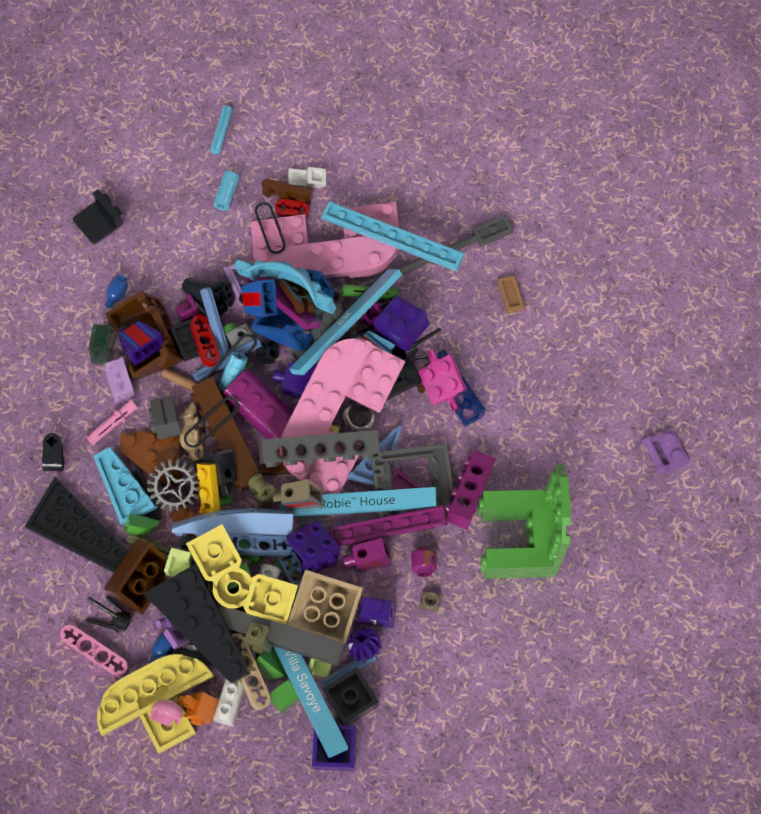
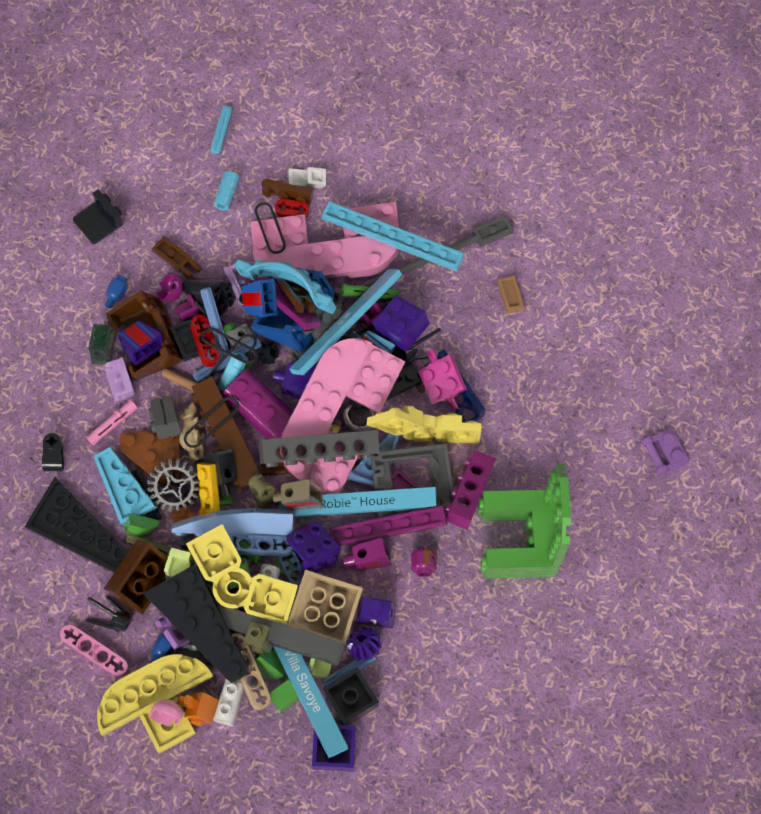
dark tan plate [419,591,441,613] -> none
none -> reddish brown hinge [152,236,202,278]
none -> magenta hair [156,273,183,302]
none -> black piece [201,328,258,364]
none -> light yellow plate [367,406,481,444]

